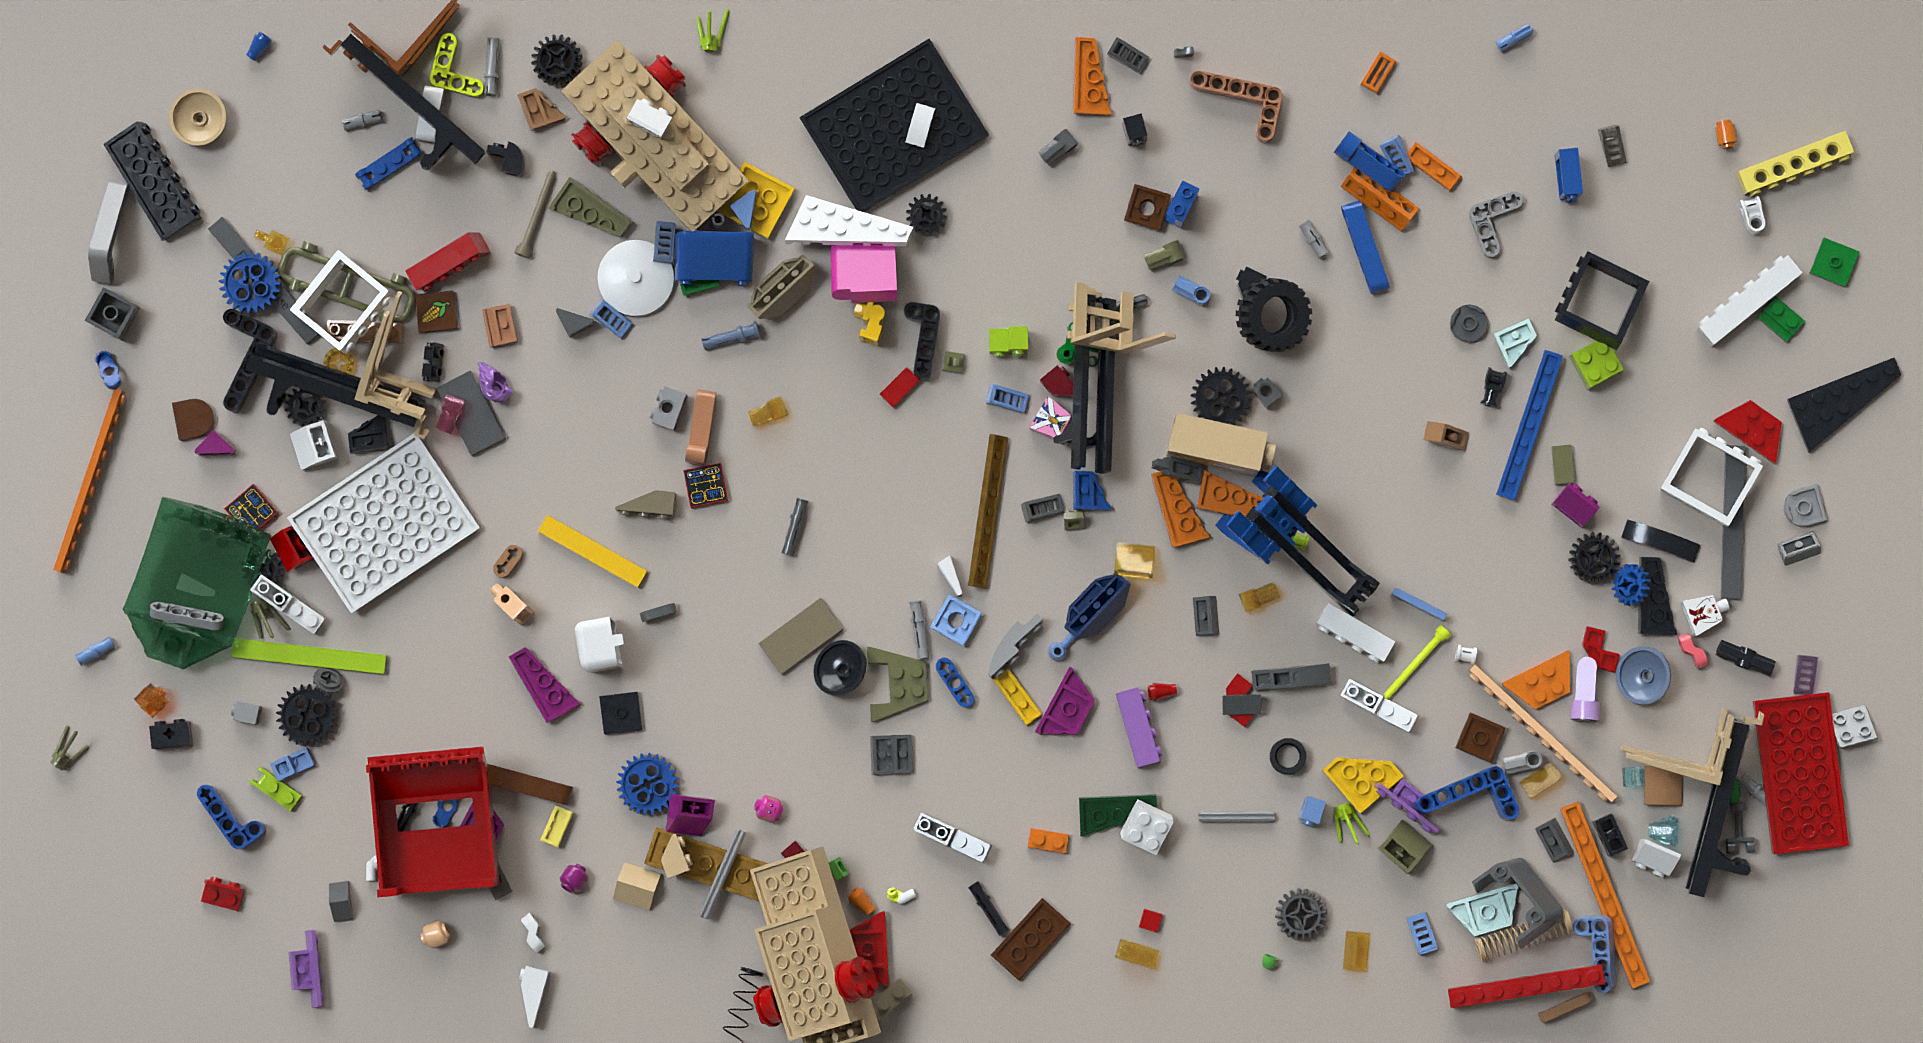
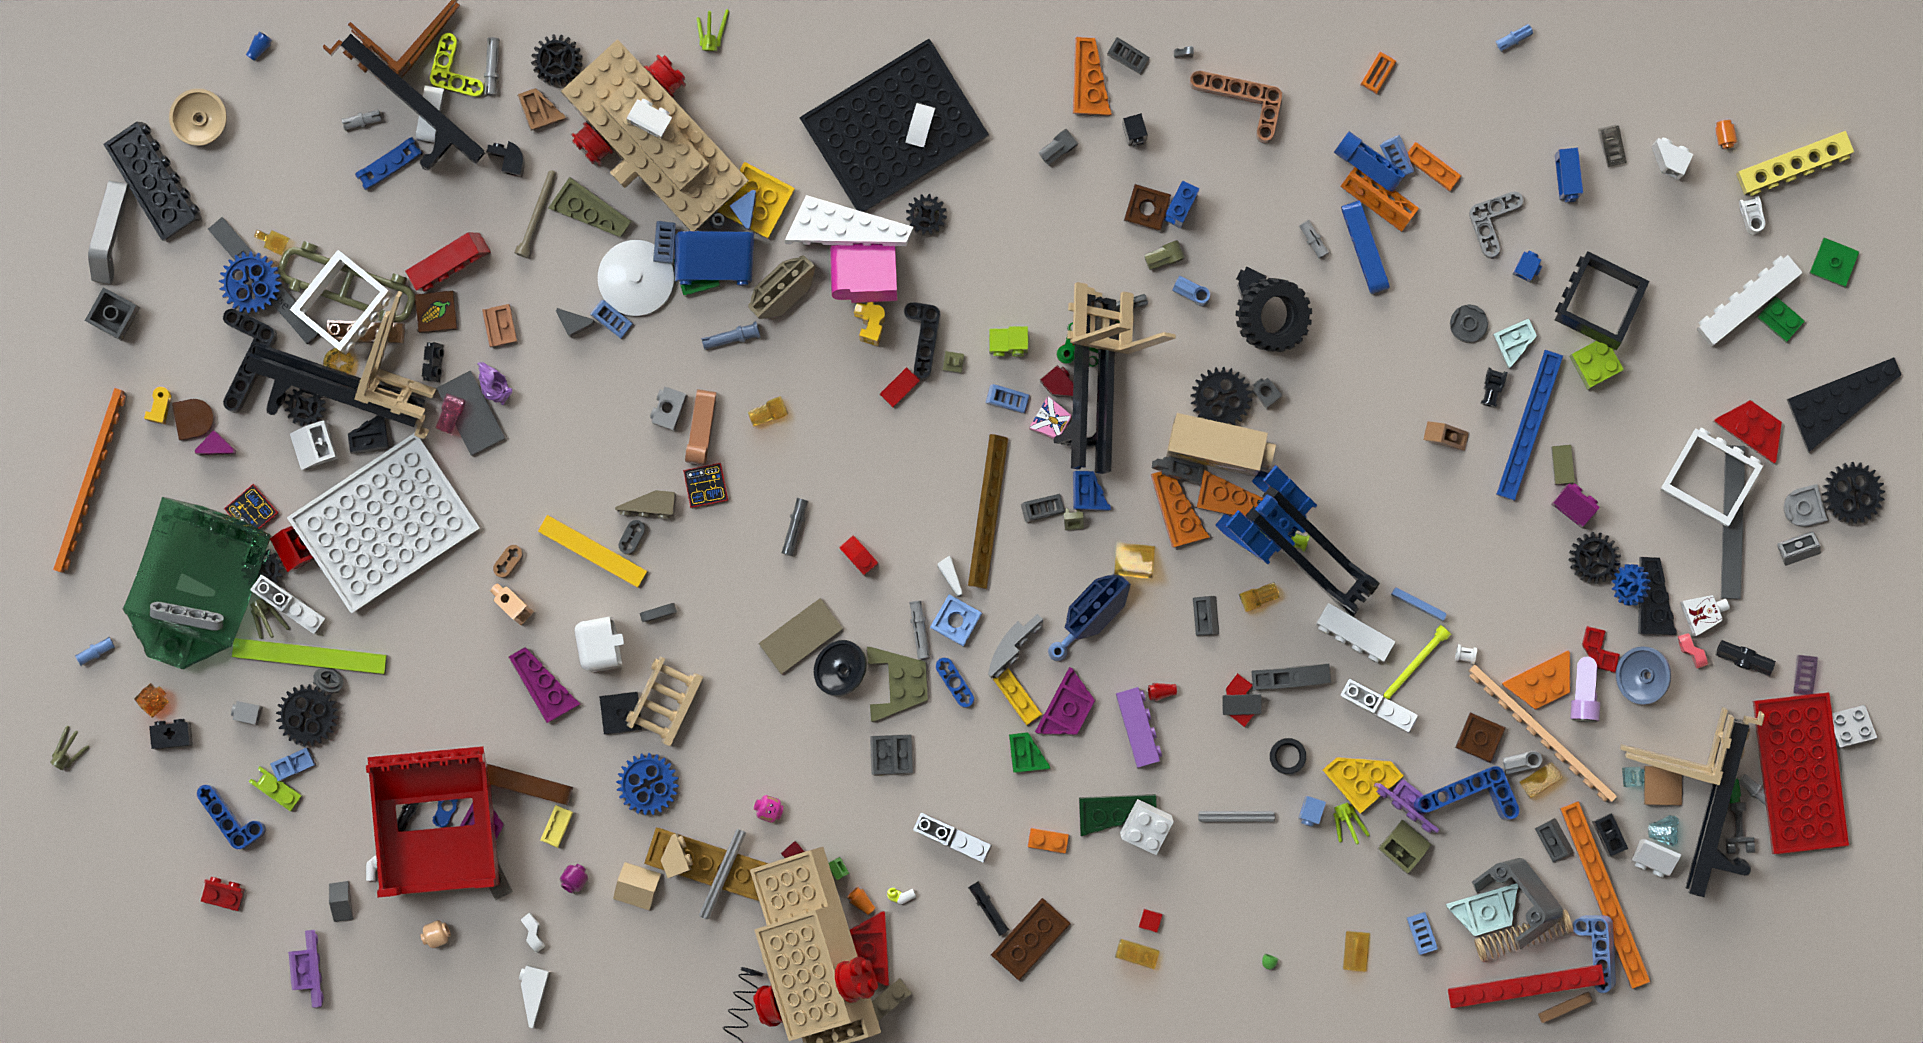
piece [95,351,121,390] -> none
magenta slope [665,794,715,836] -> none
dark grey gear [1275,888,1327,940] -> none
black slope [1621,519,1700,563] -> none
none -> yellow leg [144,387,171,425]
none -> dark grey beam [618,520,645,554]
none -> tan fence [626,656,703,746]
none -> red slope [839,535,879,576]
none -> green wing [1009,732,1050,773]
none -> blue brick [1512,251,1542,282]
none -> white slope [1652,138,1693,180]
none -> black gear [1822,462,1885,524]

